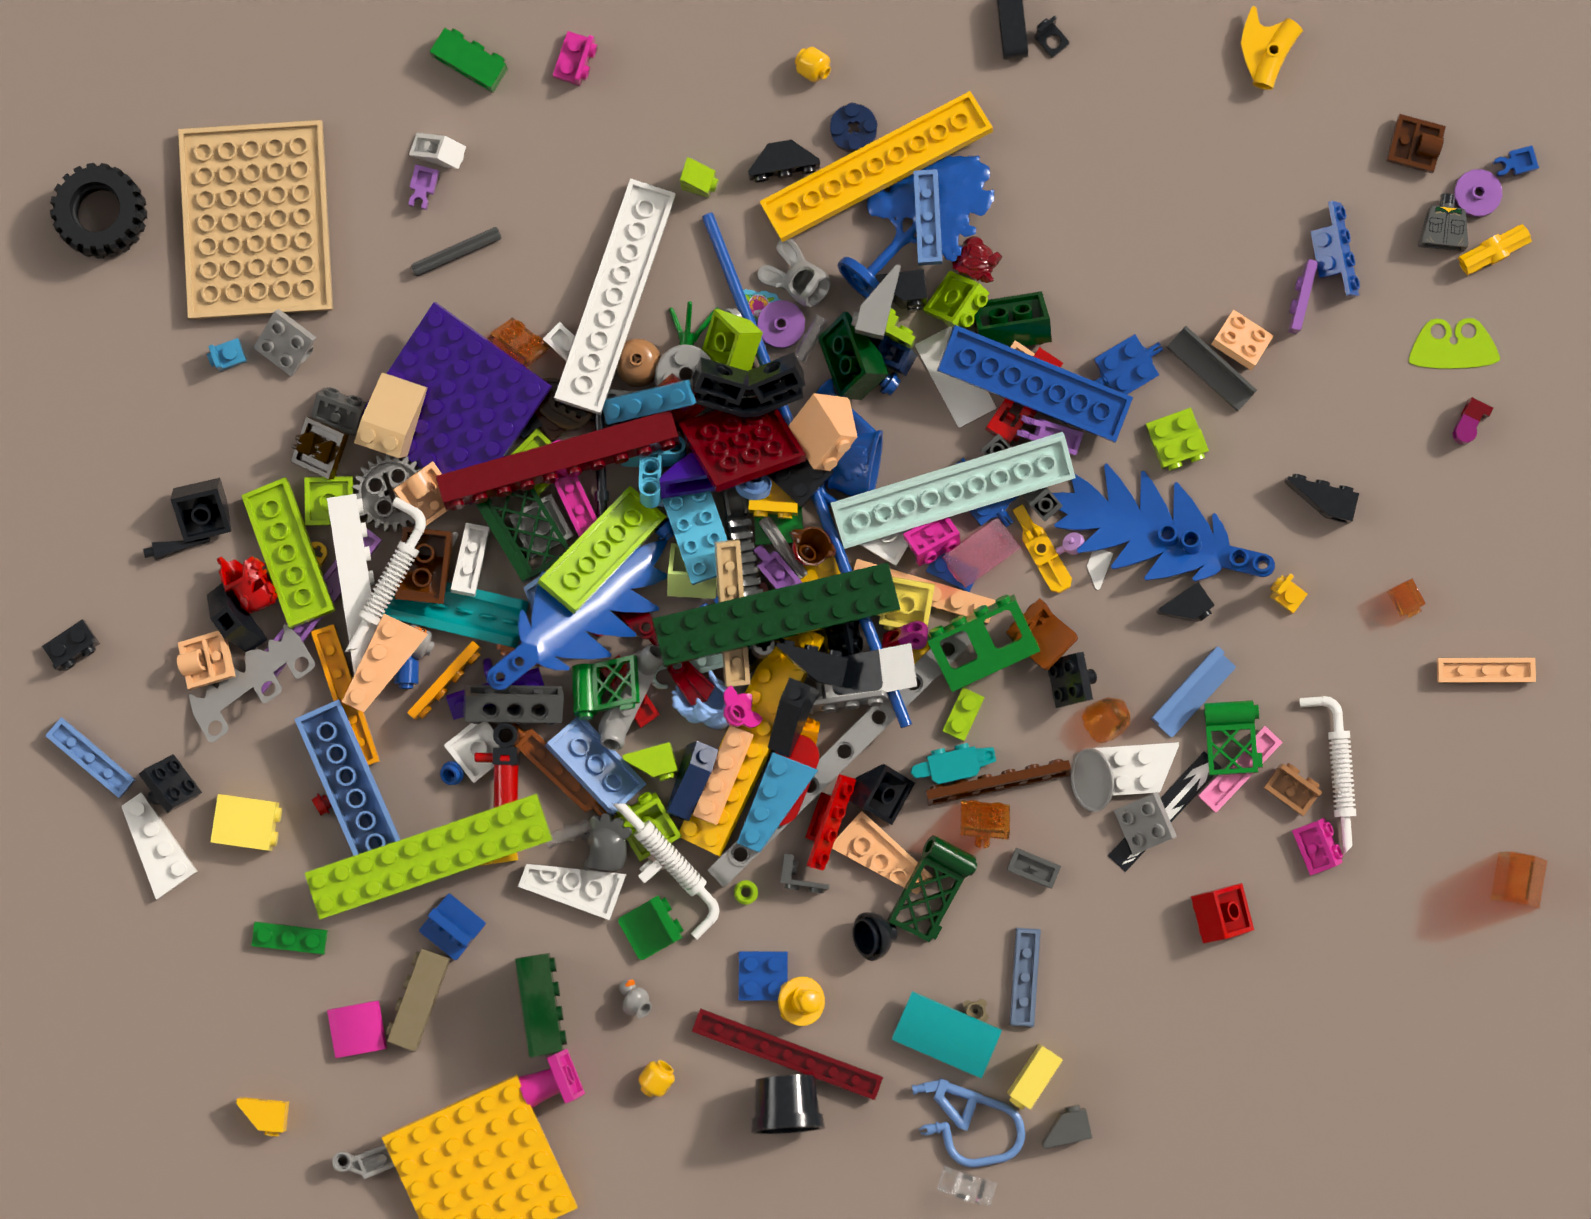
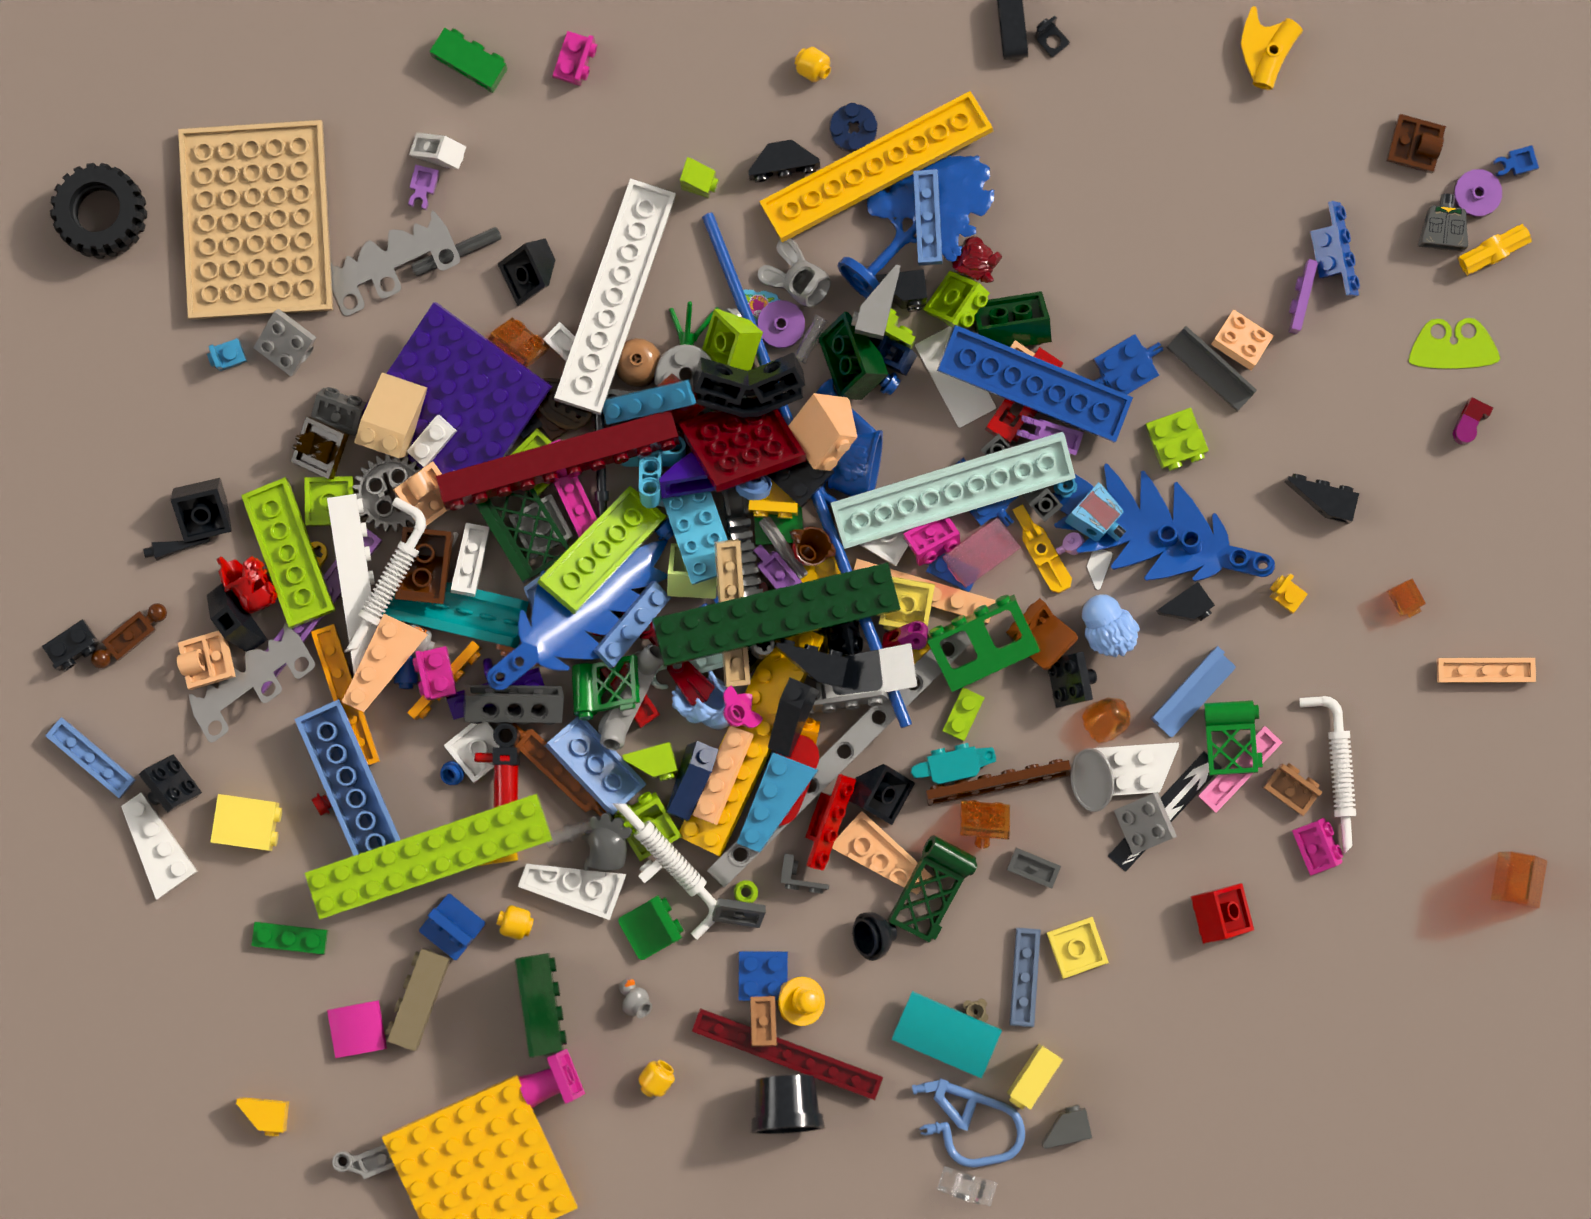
none -> reddish brown plate [91,603,167,669]
none -> light grey piece [331,210,460,316]
none -> white plate [407,415,457,467]
none -> dark pink bracket [413,646,457,701]
none -> yellow head [496,905,534,940]
none -> black slope [497,238,556,306]
none -> medium blue plate [593,581,671,668]
none -> dark grey plate [712,898,766,928]
none -> medium nougat plate [750,996,777,1047]
none -> light yellow tile [1046,917,1109,979]
none -> dark azure plate [1053,479,1077,498]
none -> torso [1065,482,1126,542]
none -> light blue hair [1082,594,1140,657]

